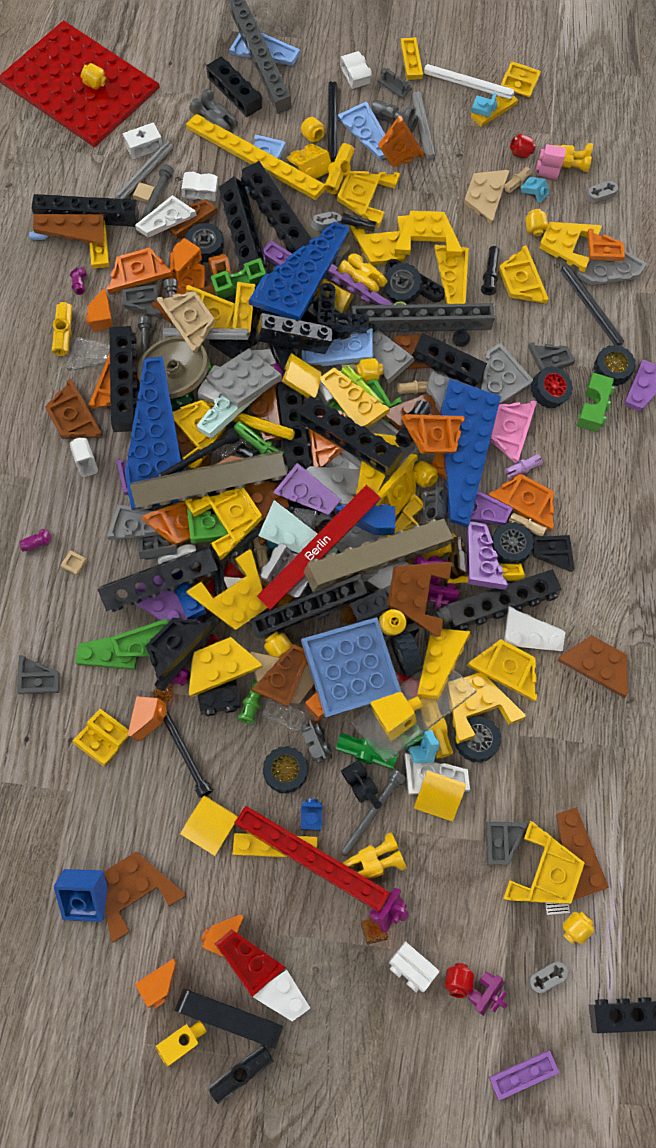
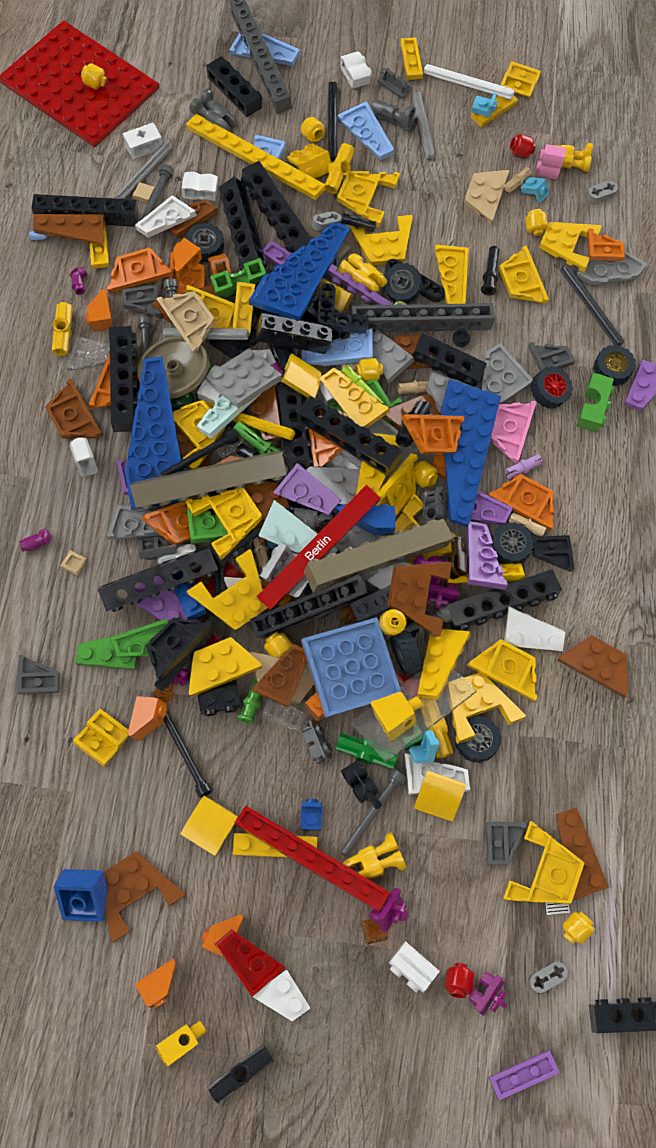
black beam [175,988,283,1049] -> none
black wheel [263,746,308,794] -> none
orange wing [378,115,425,167] -> none
yellow wing [395,211,462,256] -> none

